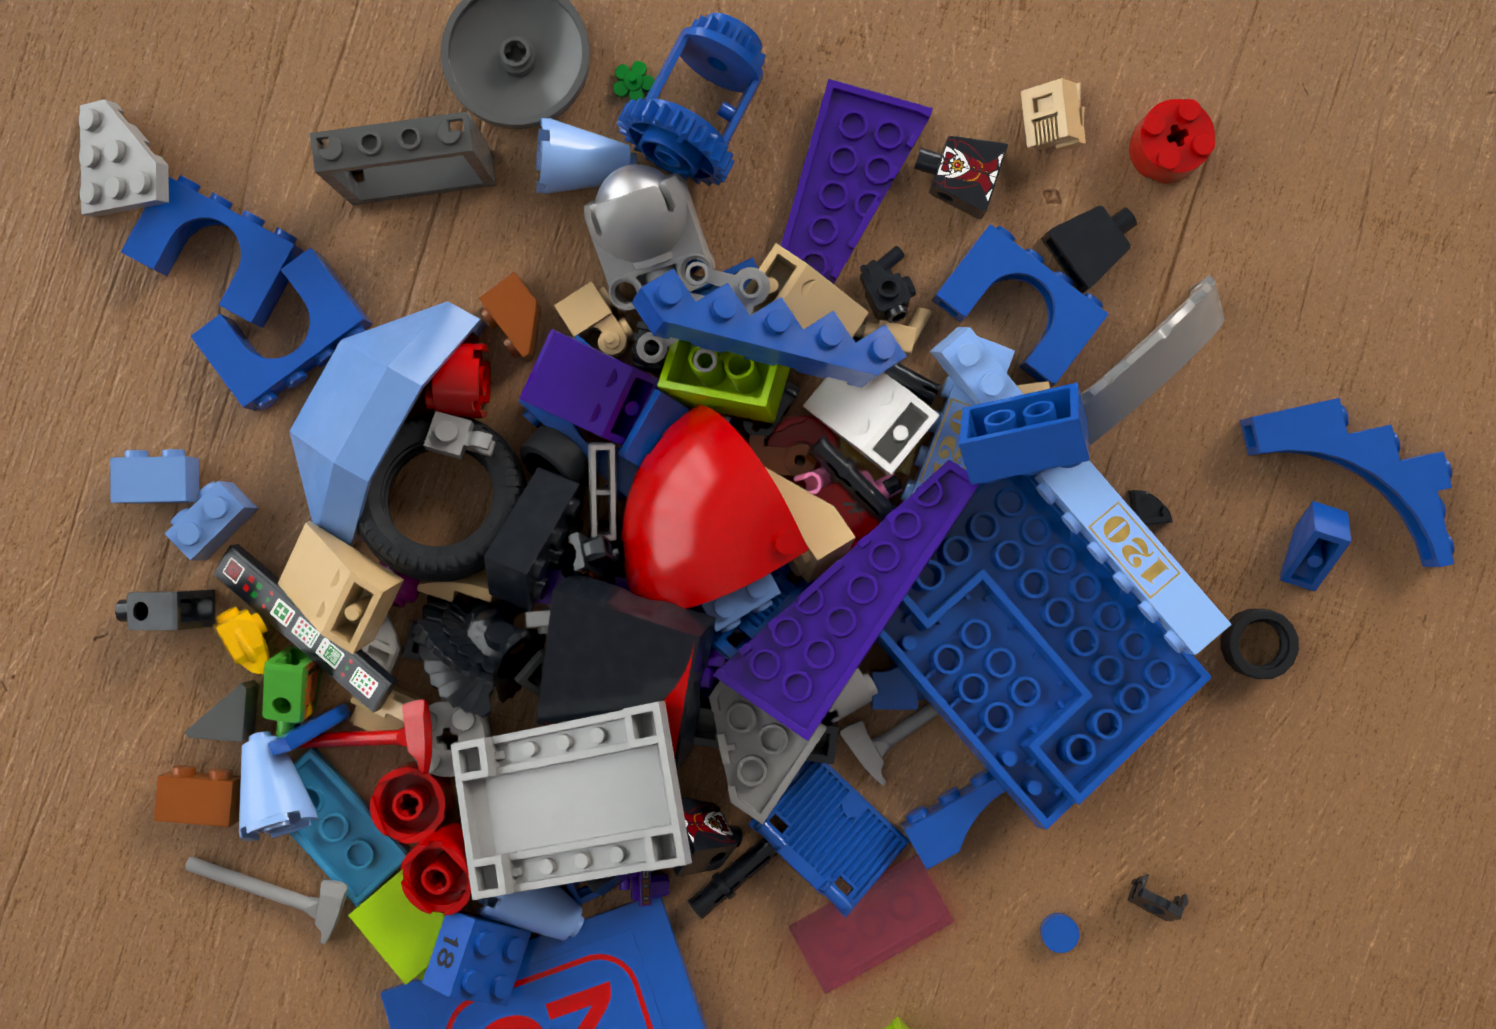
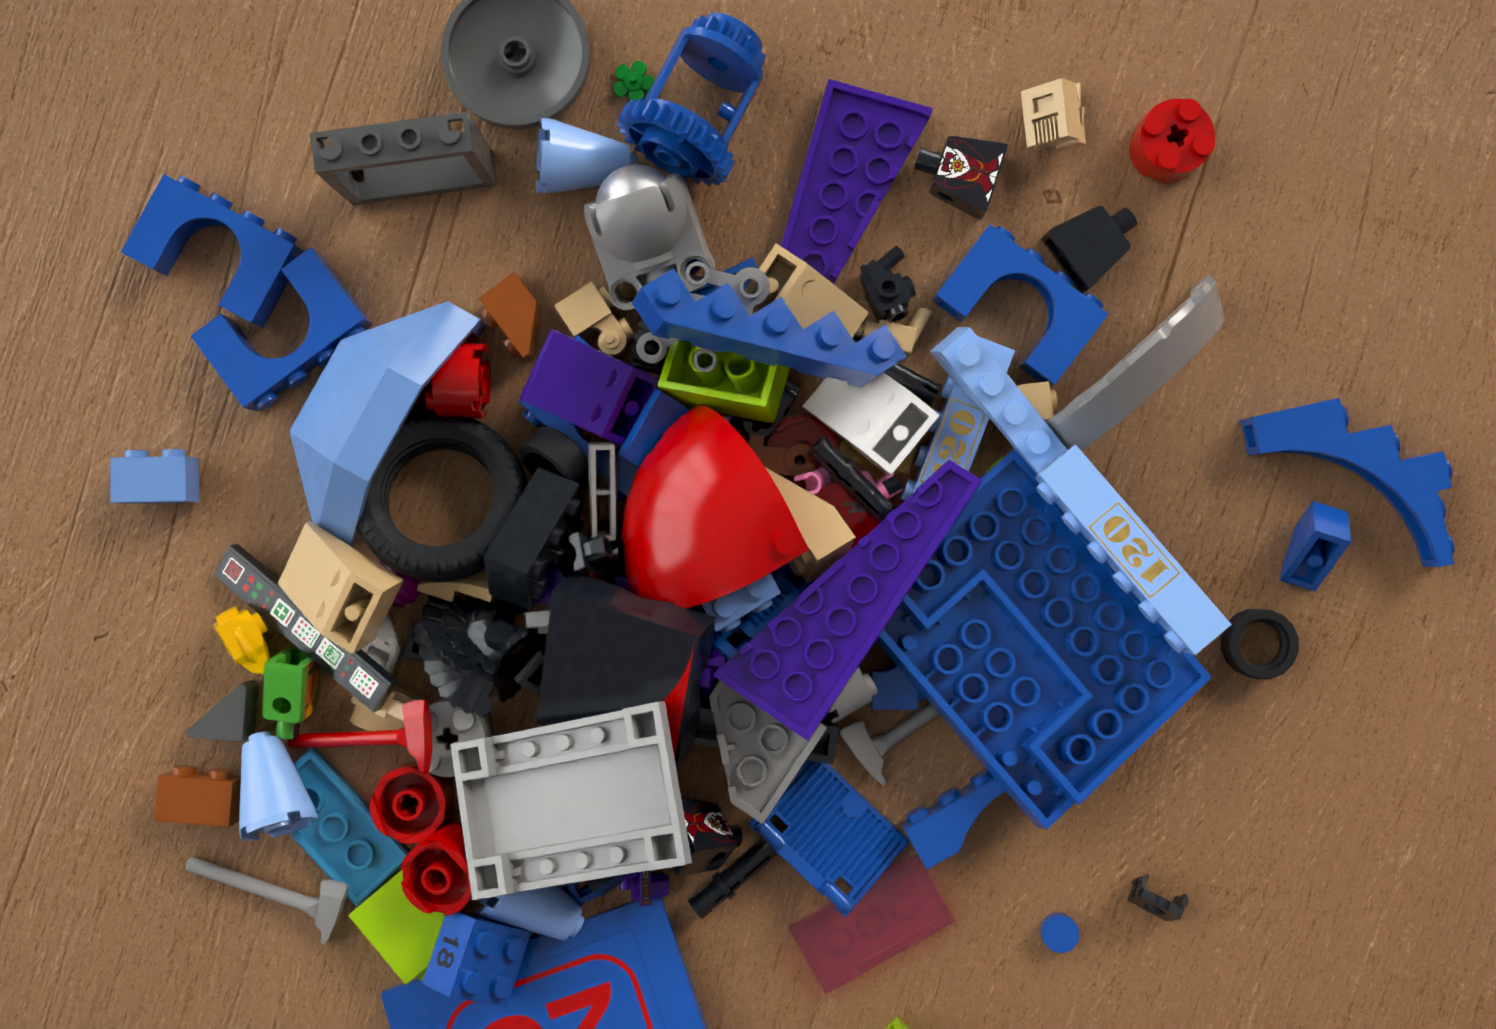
light grey plate [78,99,169,217] -> none
black torso [115,590,216,630] -> none
medium blue brick [165,481,259,560] -> none
blue tile [267,703,351,756] -> none
light grey plate [424,411,496,460] -> none
blue brick [959,382,1090,485] -> none
black tile [1129,490,1173,525] -> none

